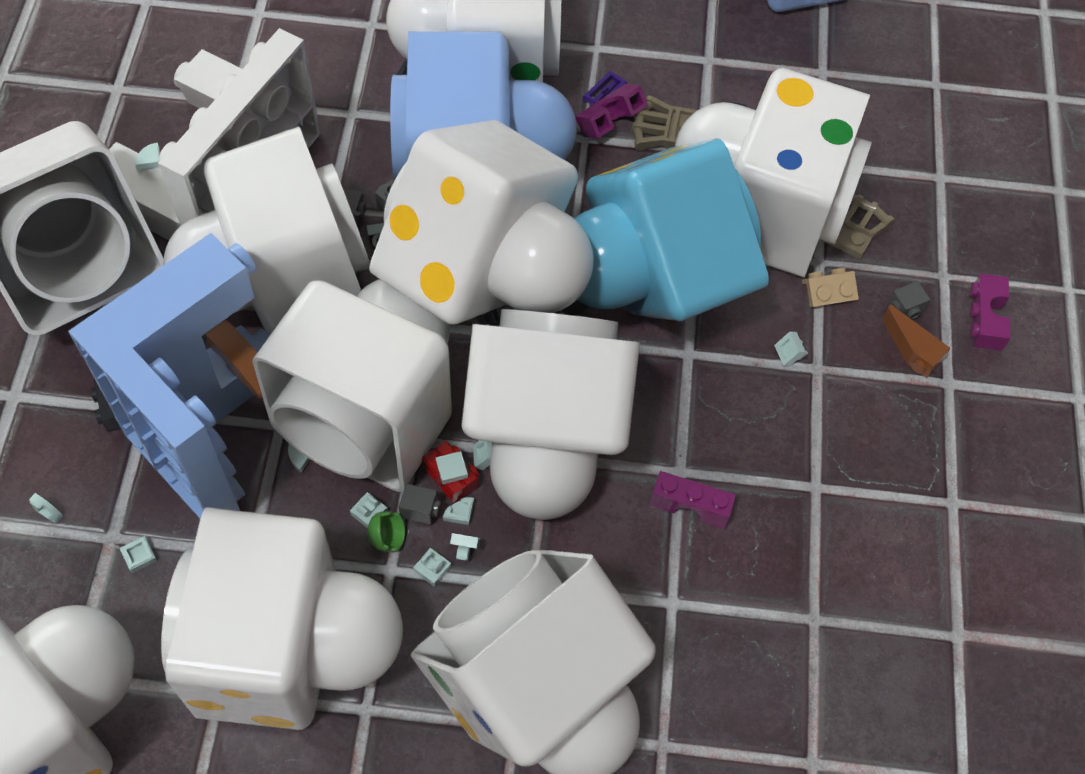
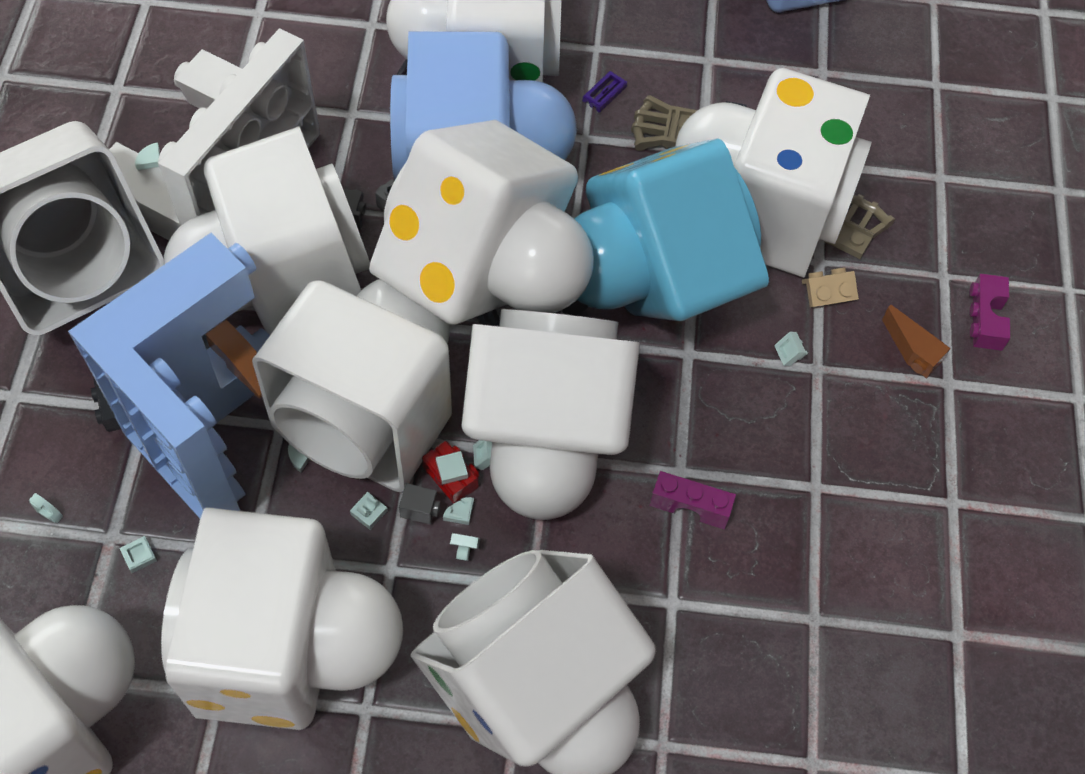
light aqua tile [367,223,384,247] -> none
bright green hair [367,511,405,552] -> none
light aqua tile [413,548,451,587] -> none
magenta arch [575,84,648,139] -> none
dark grey brick [887,281,931,320] -> none

